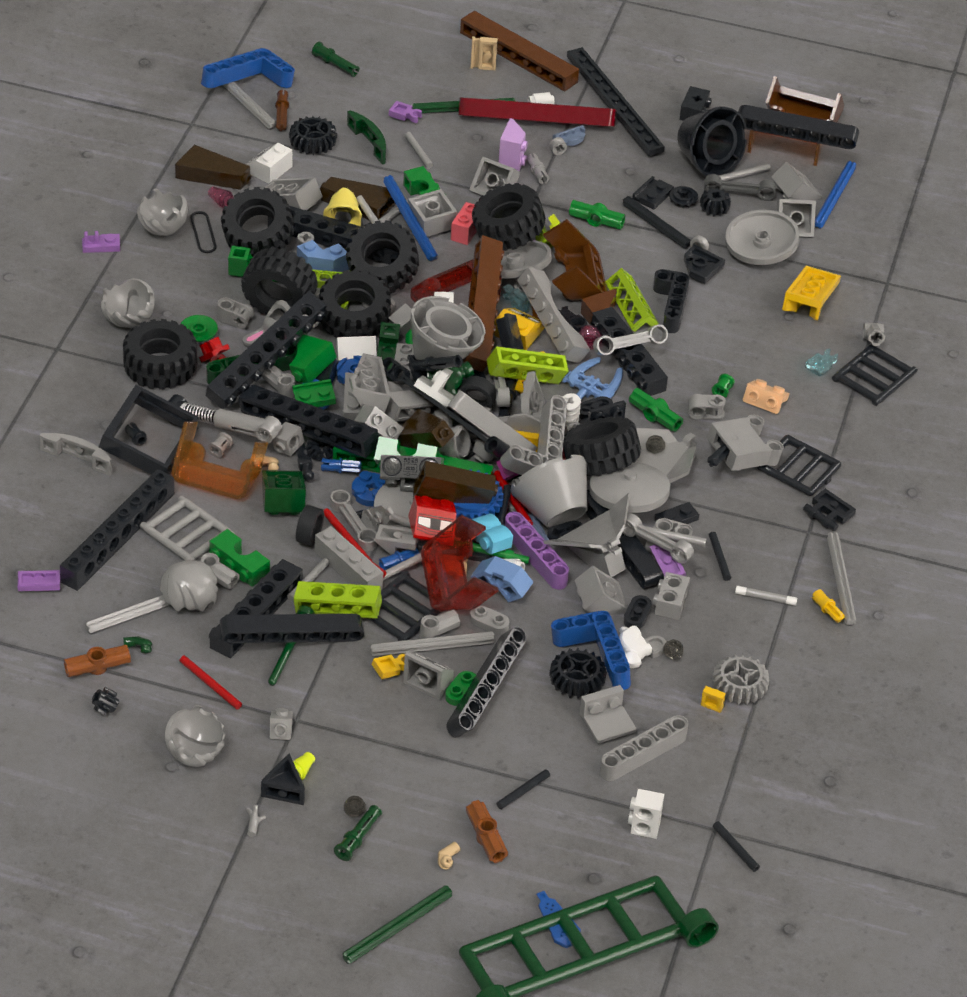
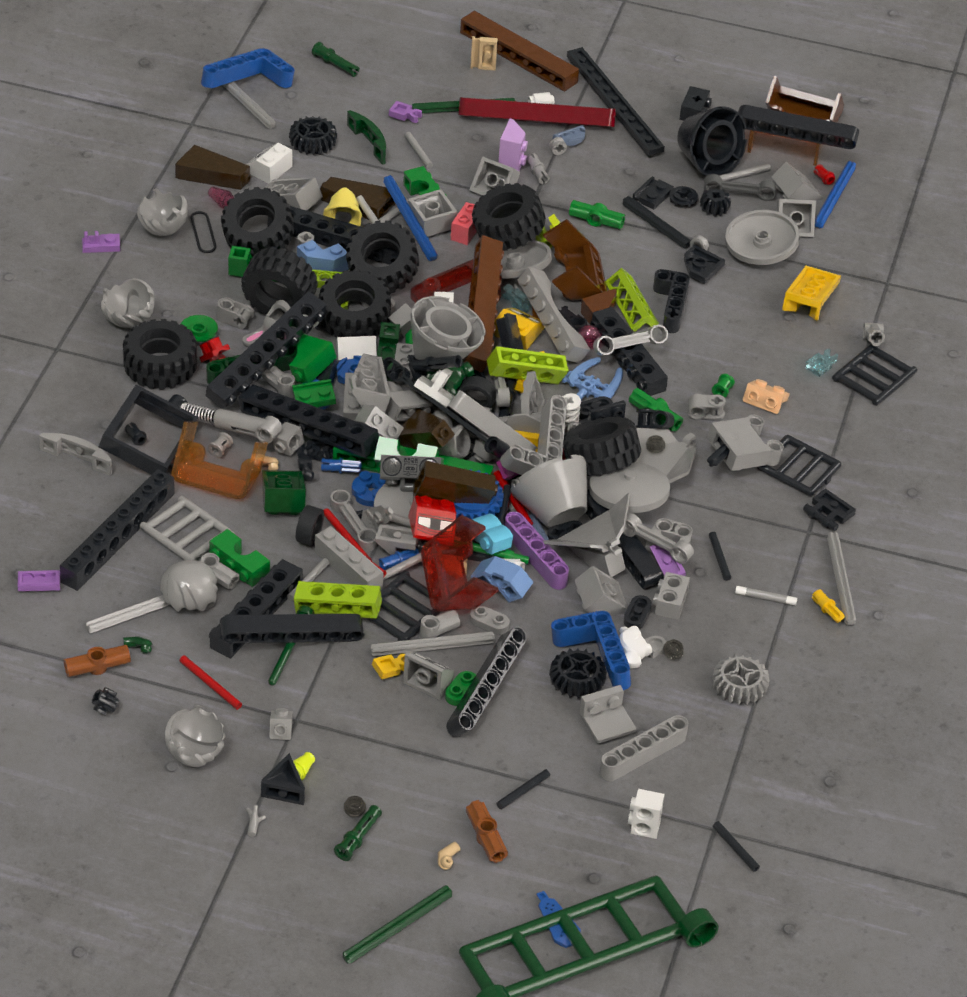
reddish brown axle [275,90,289,132] -> none
light grey bar [647,527,707,547] -> none
black plate [654,502,700,524] -> none
yellow plate [701,686,726,713] -> none
none -> black piece [636,409,675,429]
none -> red pin [813,164,835,185]

